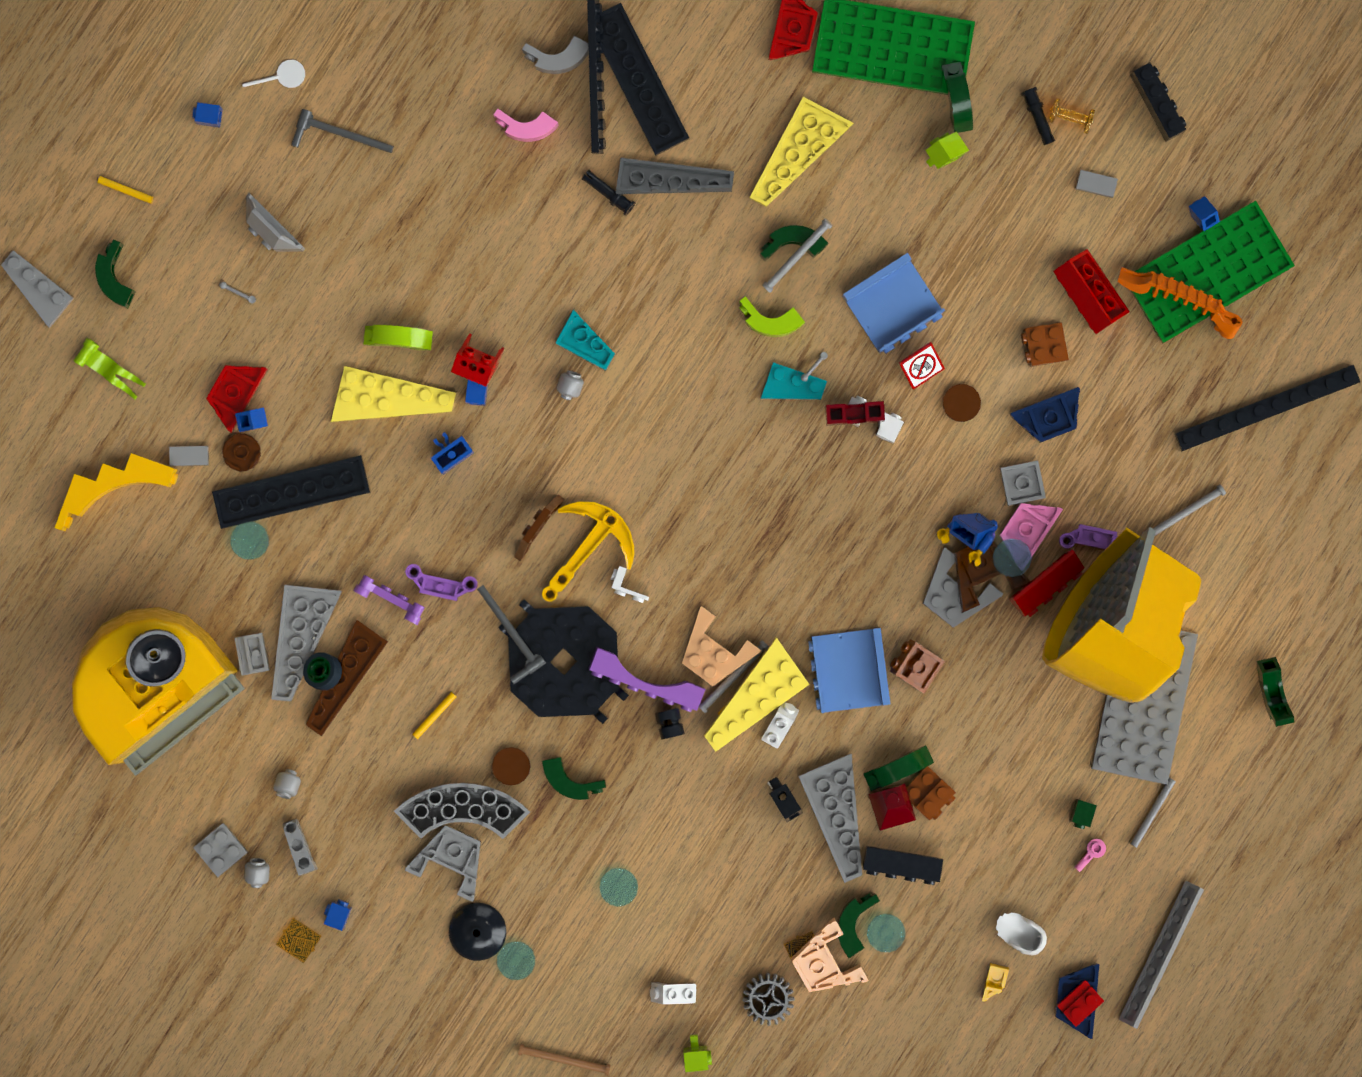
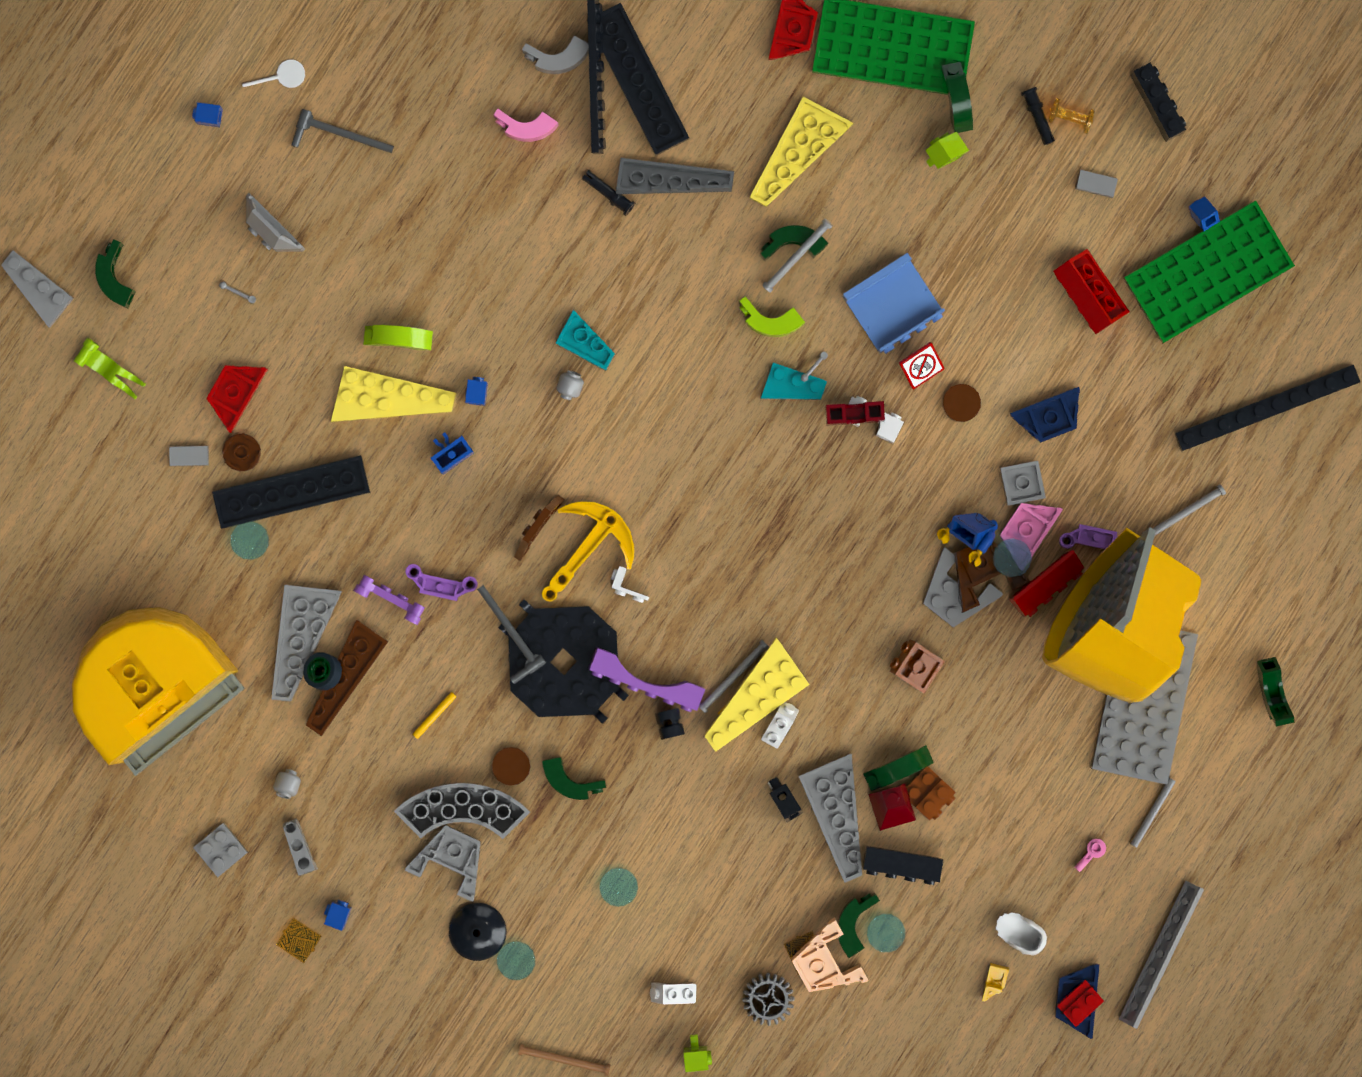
yellow arch [55,453,178,531] -> none
yellow bar [97,176,154,204] -> none
black dish [125,629,185,686] -> none
light grey plate [234,633,270,676] -> none
blue brick [235,407,268,432] -> none
light grey head [244,858,270,888] -> none
red piece [451,333,505,387] -> none
light nougat wing [682,606,762,686] -> none
medium blue panel [808,628,890,713] -> none
dark orange plate [1021,322,1069,367] -> none
dark green brick [1070,799,1097,829] -> none
orange piece [1117,267,1243,339] -> none

